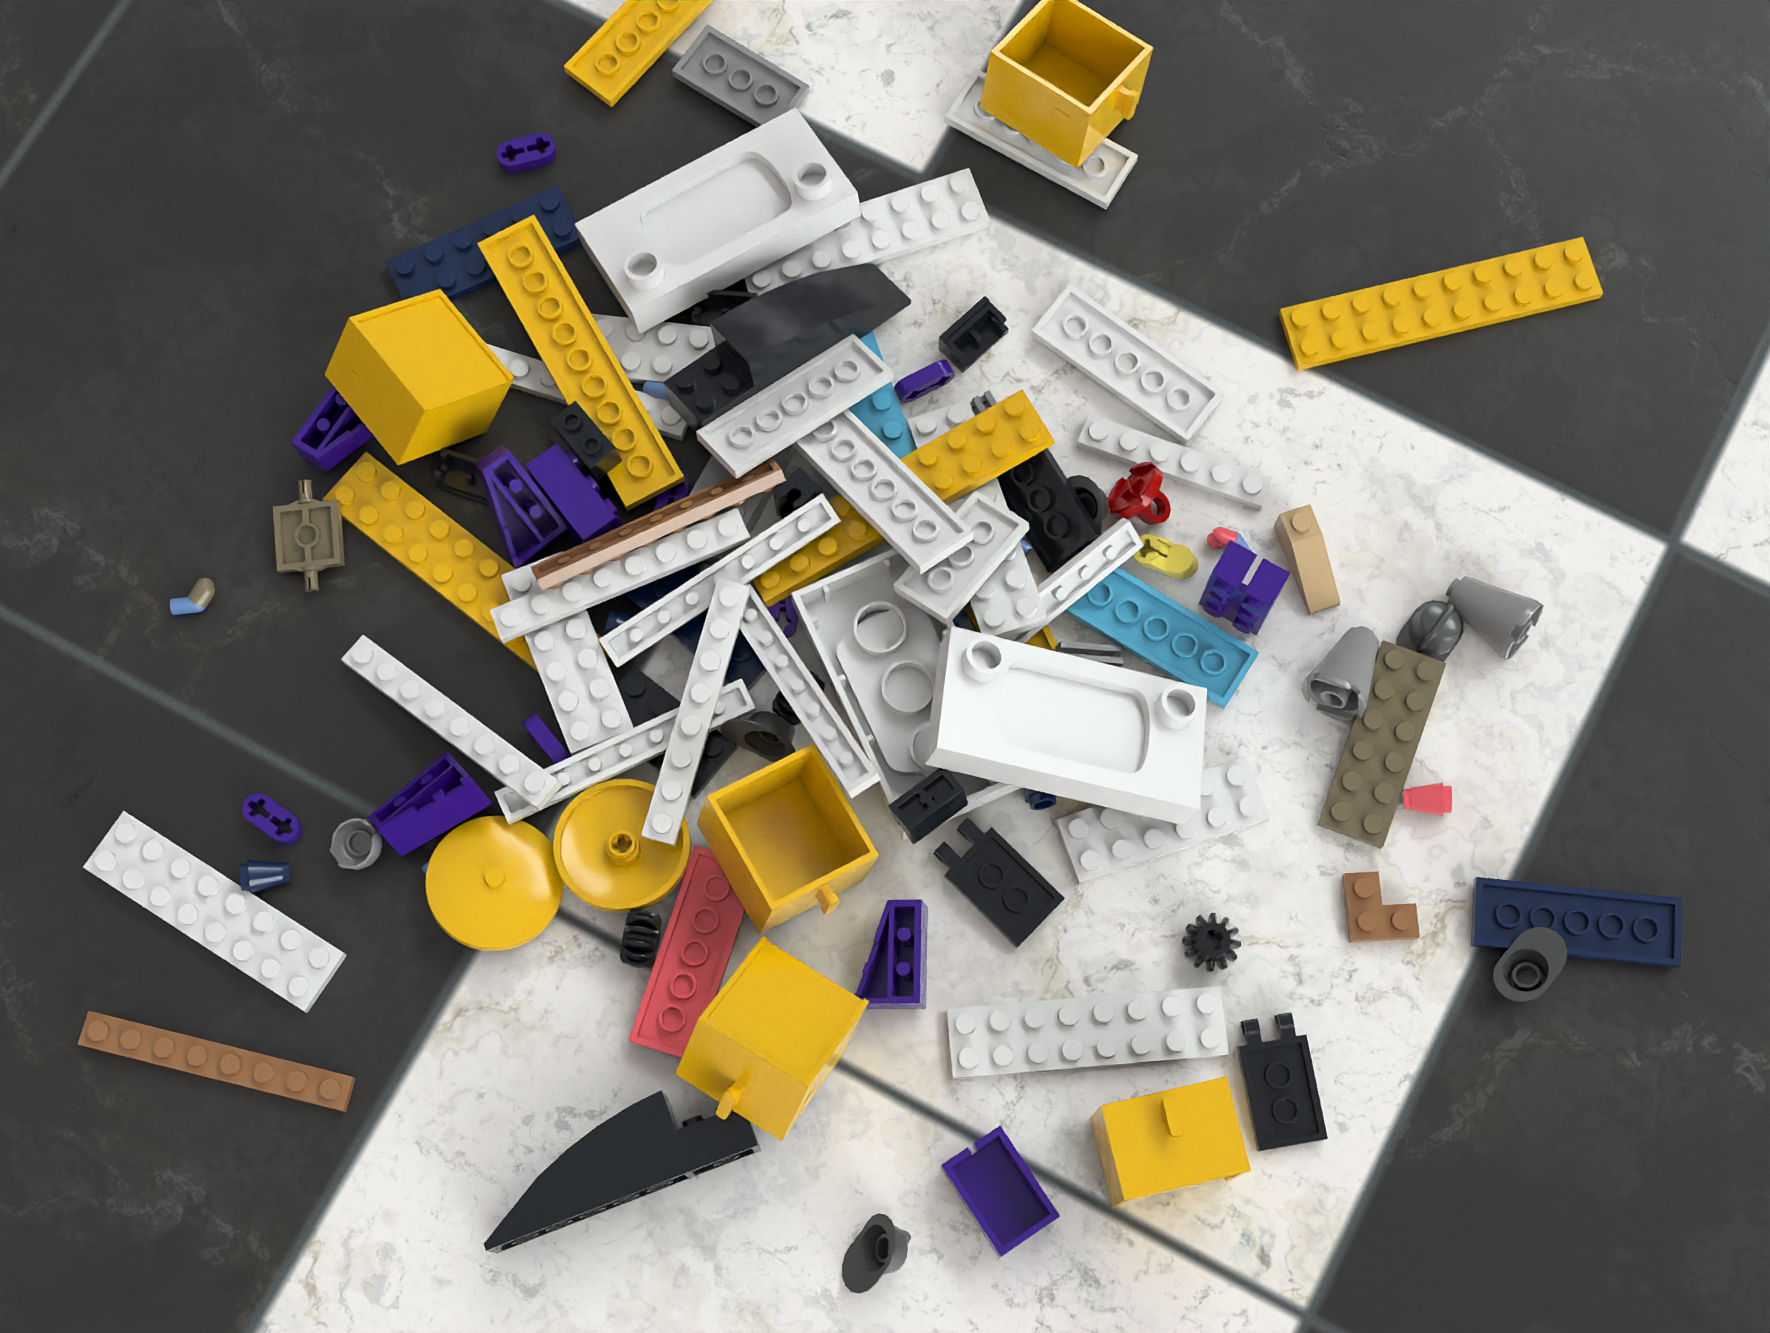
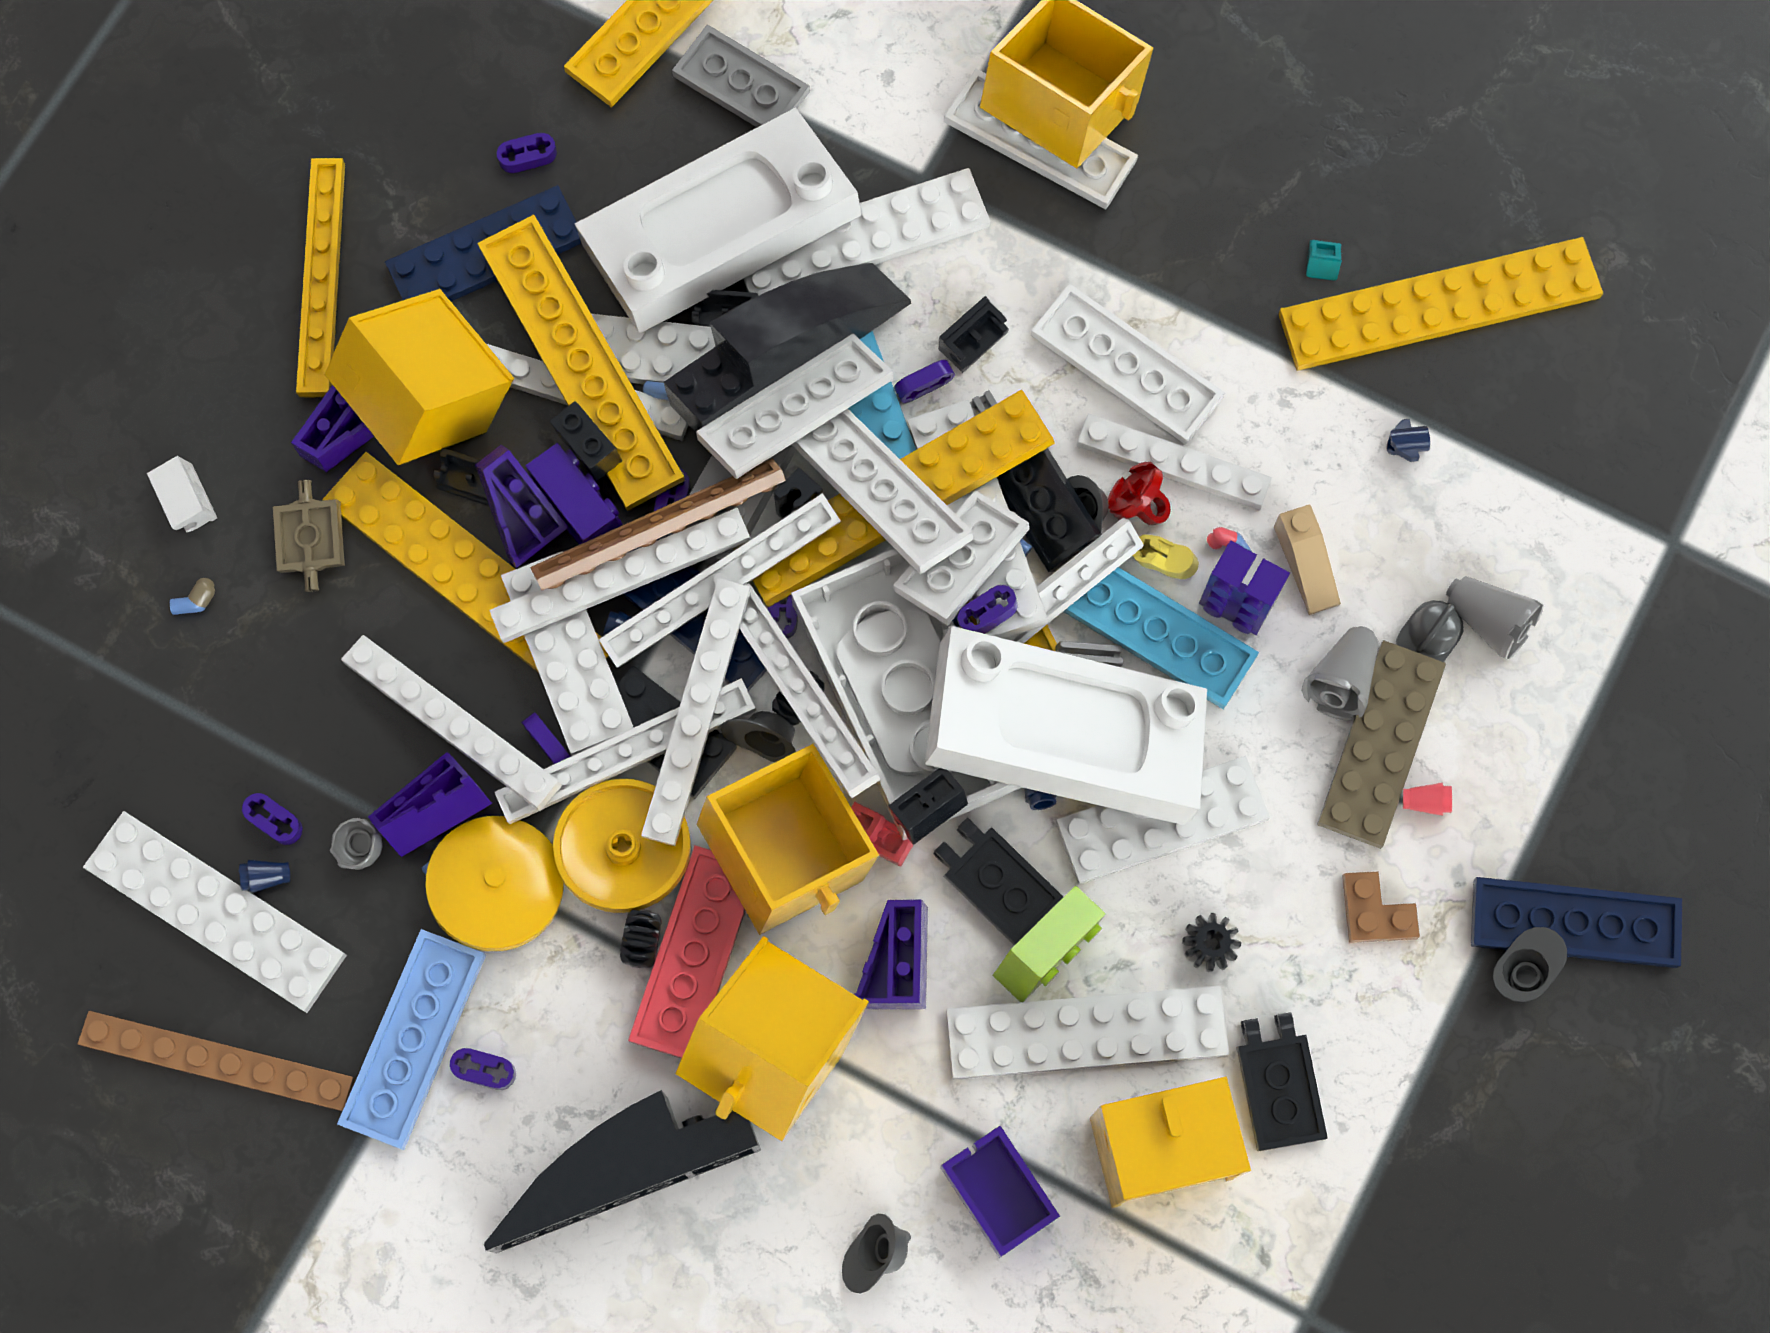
none -> white hinge [147,456,217,532]
none -> yellow plate [296,158,345,397]
none -> light blue plate [337,929,486,1150]
none -> dark purple beam [449,1048,516,1090]
none -> coral slope [851,802,913,867]
none -> dark purple beam [958,585,1018,634]
none -> lime wedge [992,886,1106,1002]
none -> teal slope [1306,240,1342,281]
none -> dark blue piece [1387,419,1430,462]

